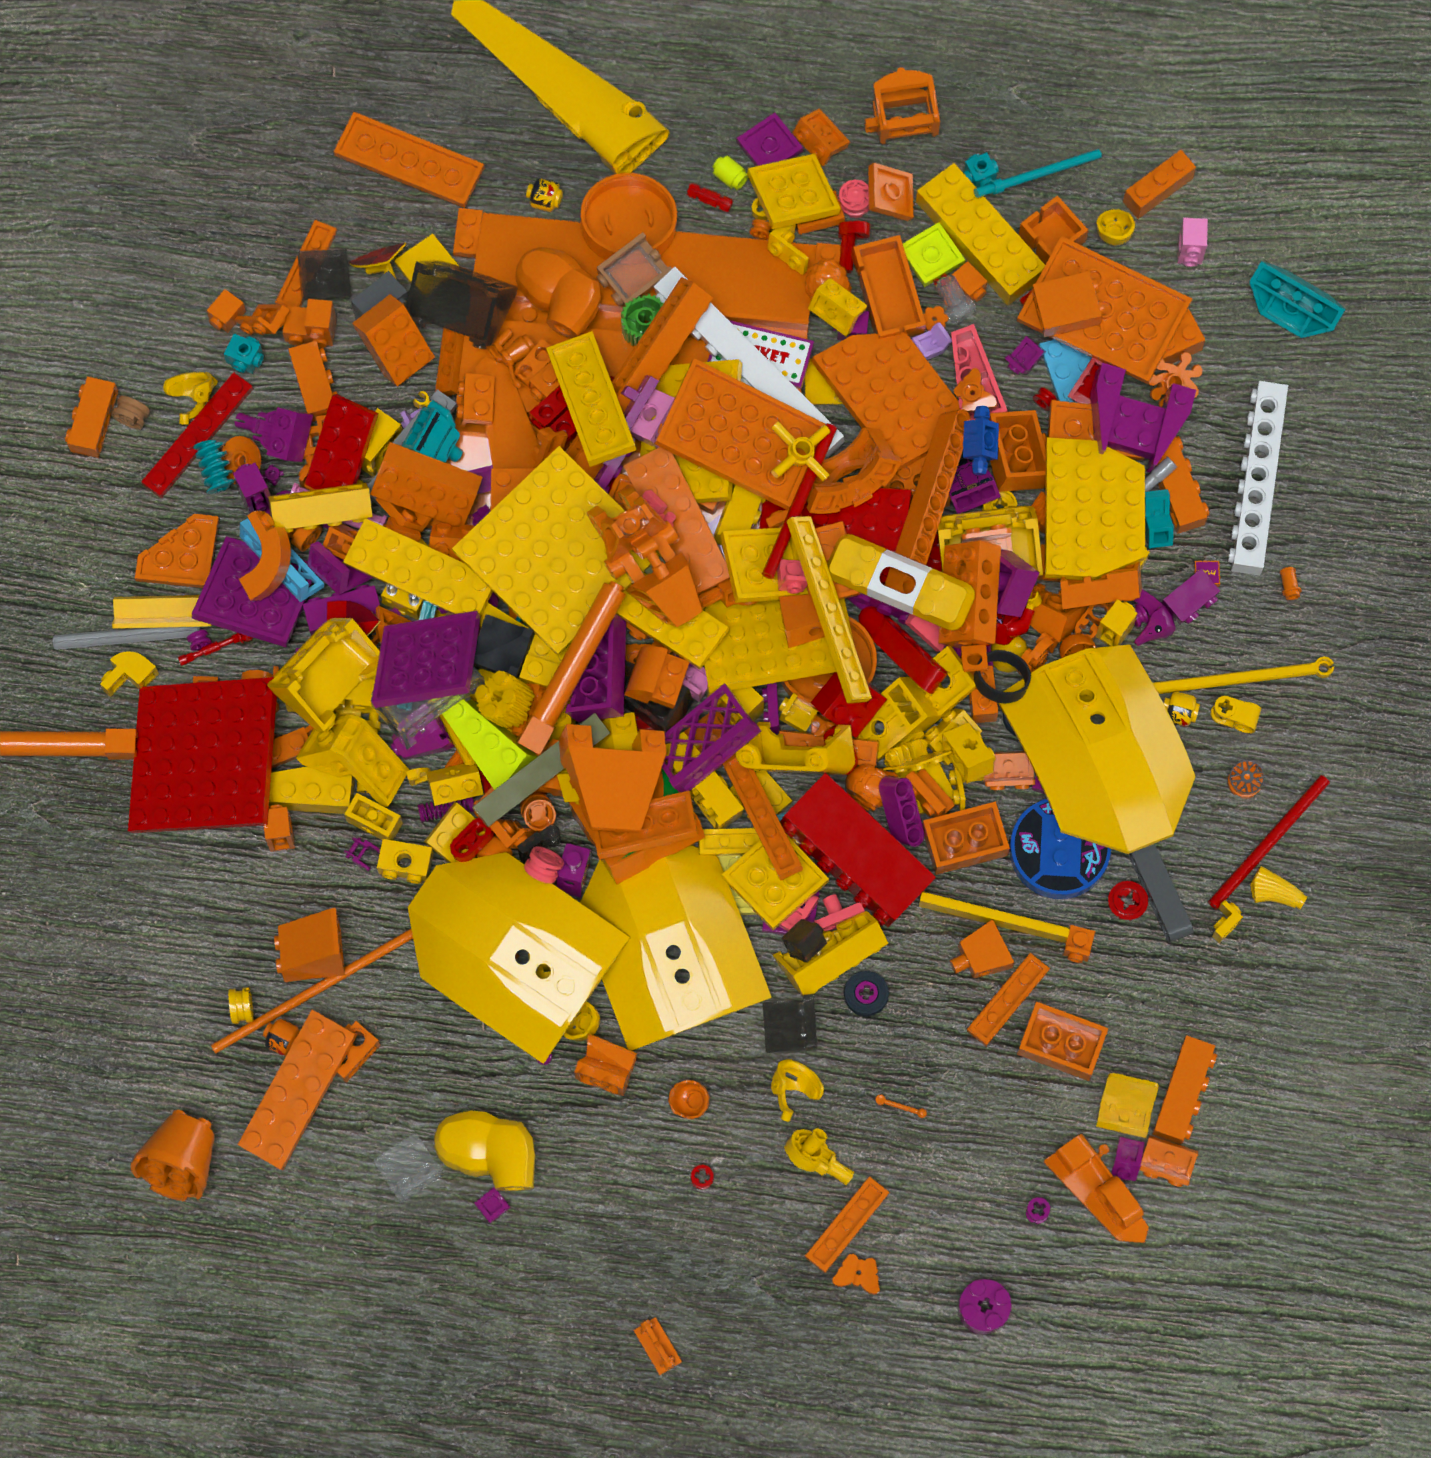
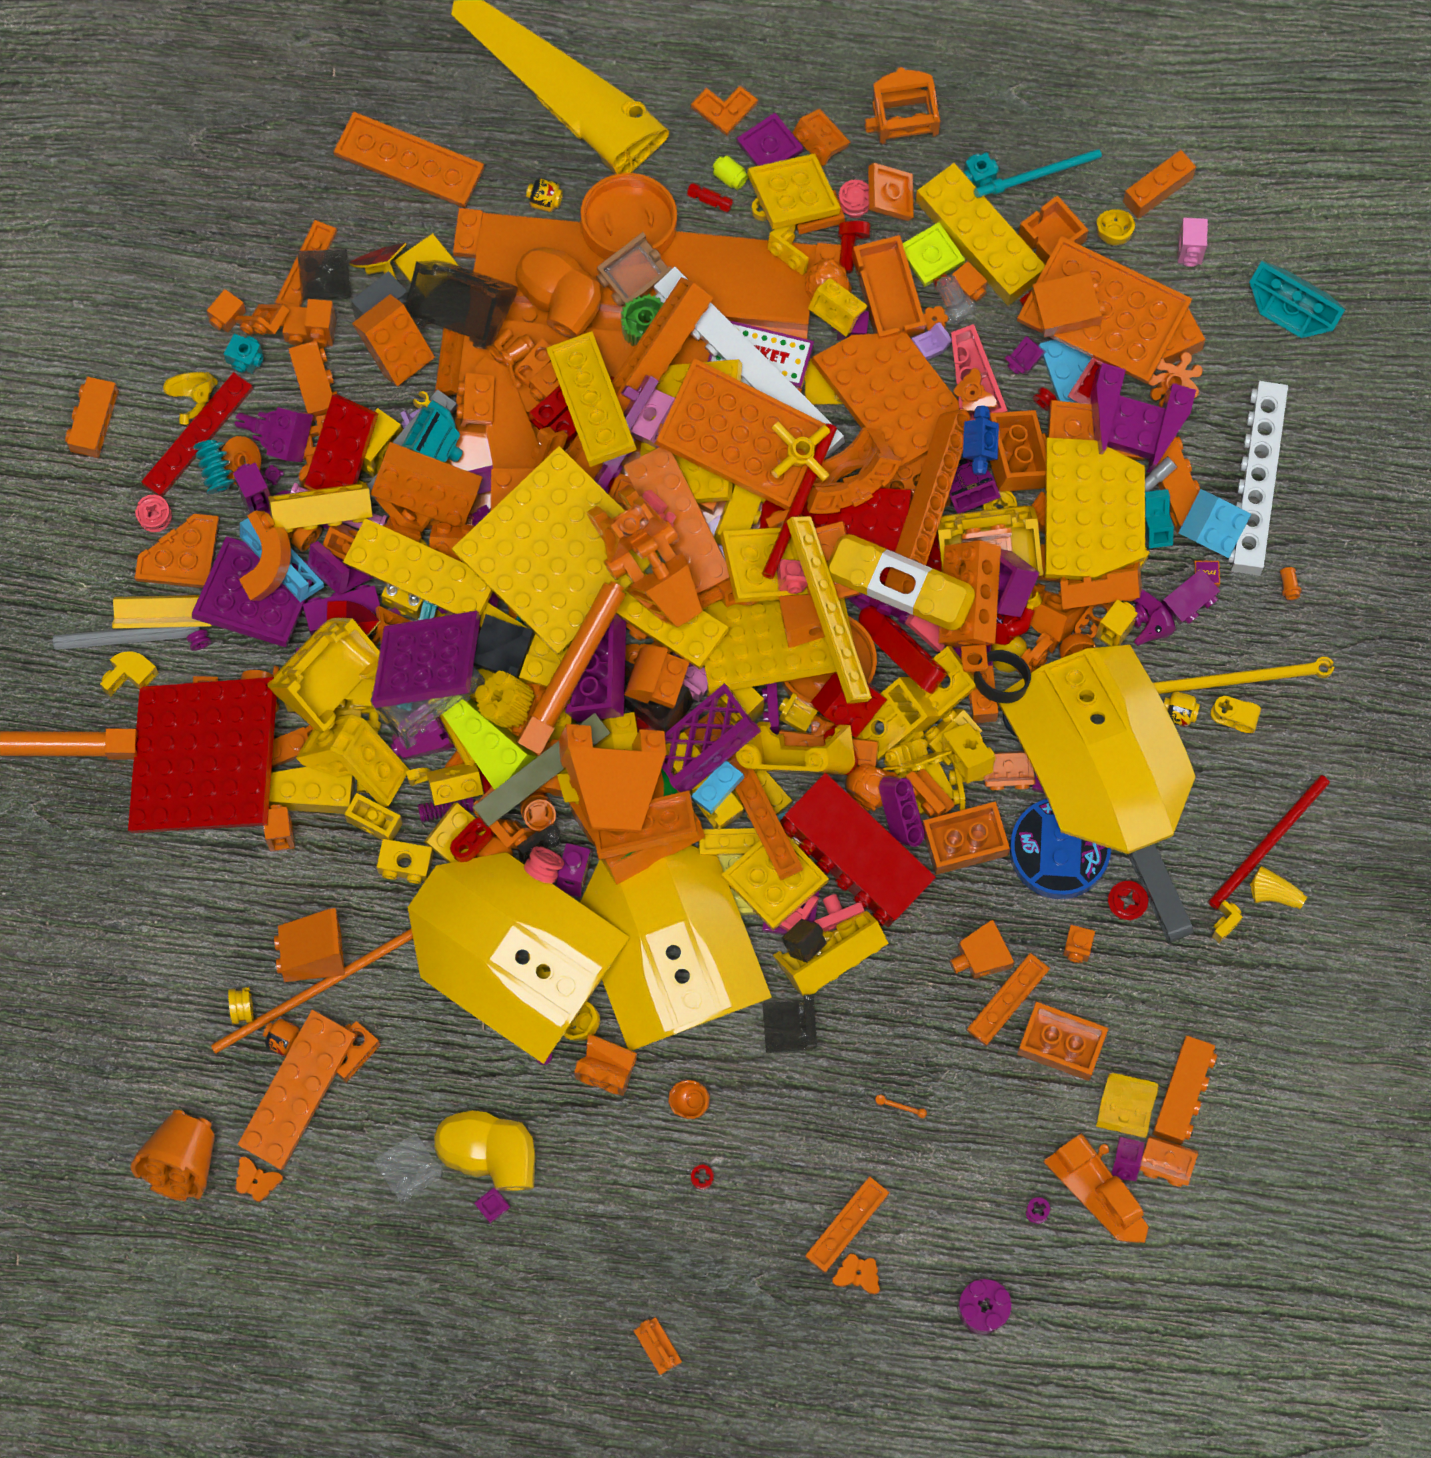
medium nougat wheel [111,396,150,430] -> none
red piece [178,633,253,666] -> none
magenta piece [344,837,380,872] -> none
orange bush [749,219,772,240] -> none
yellow helmet [771,1059,824,1122] -> none
yellow pin [784,1128,855,1186] -> none
black bush [843,971,889,1017] -> none
yellow tile [919,892,1070,943] -> none
orange wheel [1227,760,1264,799] -> none
none -> coral wheel [135,495,172,532]
none -> orange animal [236,1157,283,1202]
none -> orange tile [691,86,758,136]
none -> medium azure plate [691,761,744,814]
none -> medium azure brick [1179,489,1251,558]

